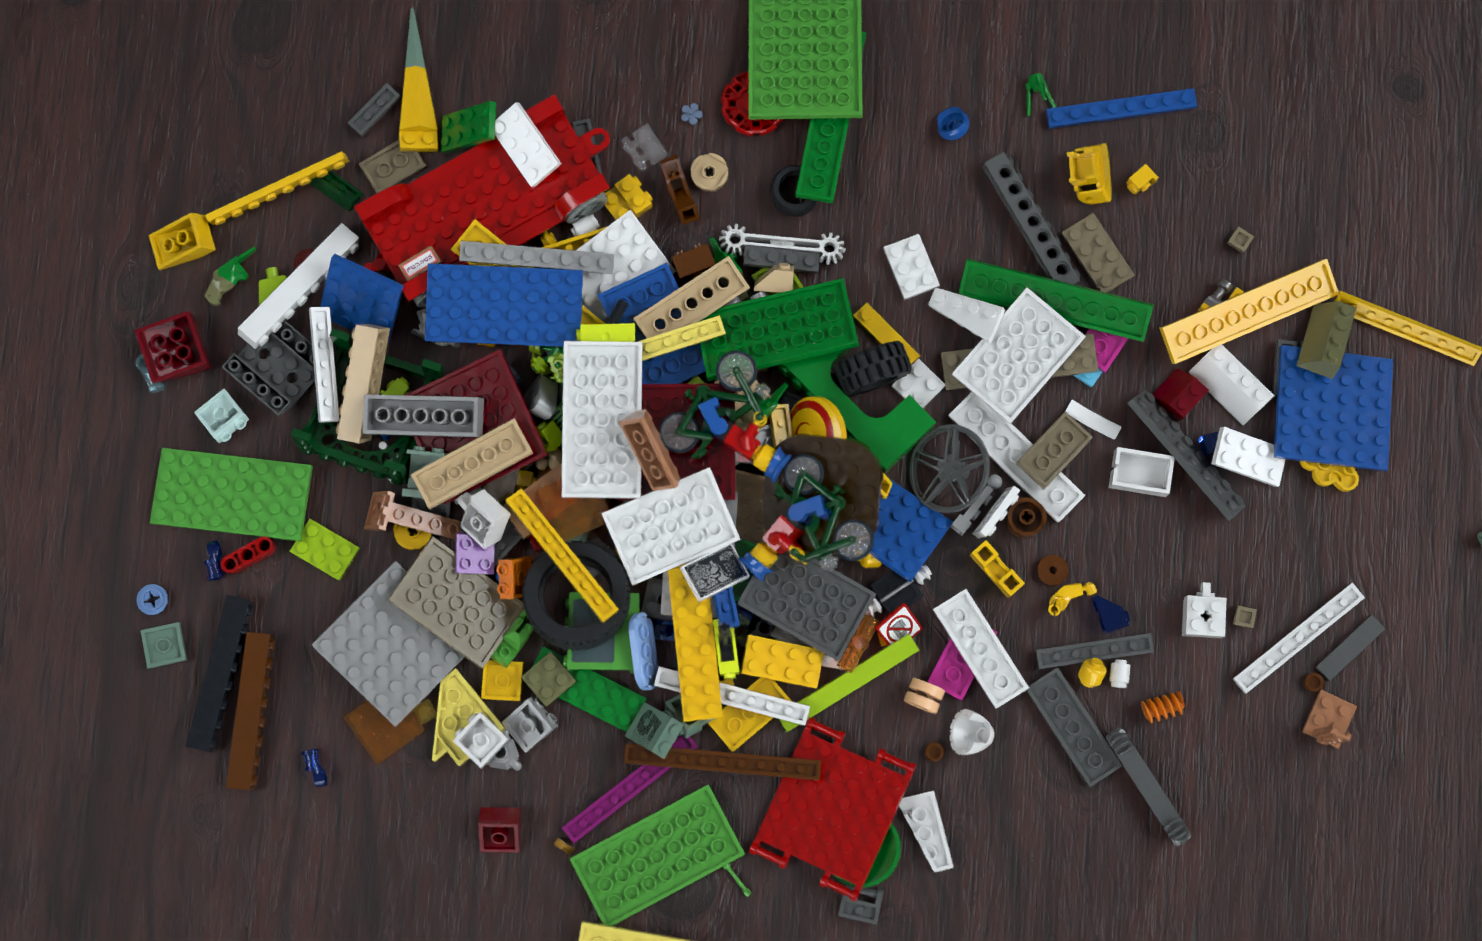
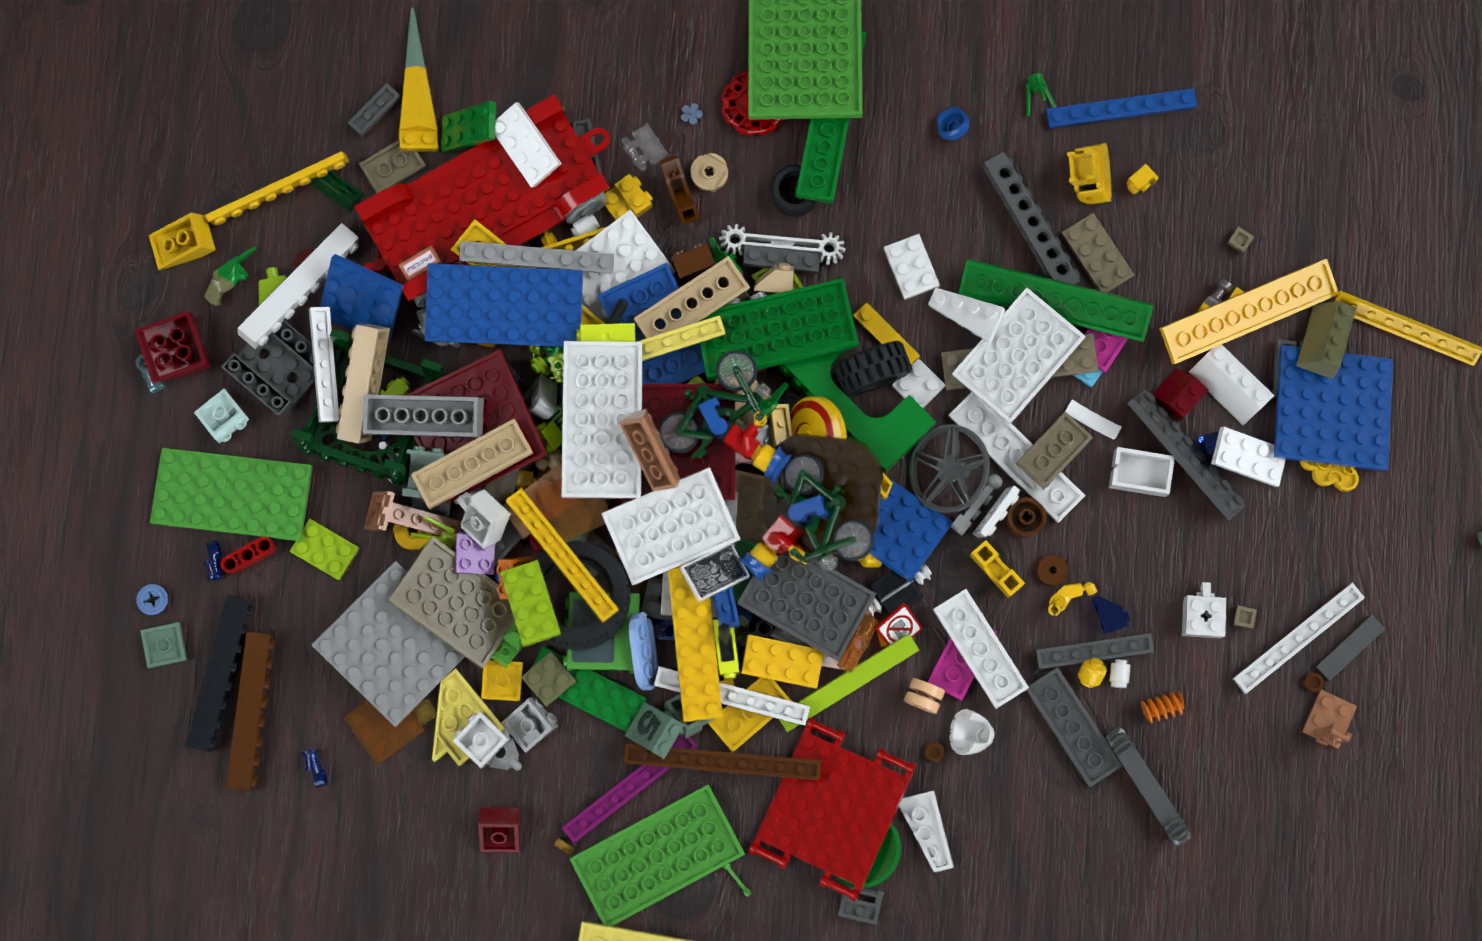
none -> lime plant [410,516,459,549]
none -> lime plate [500,560,561,647]

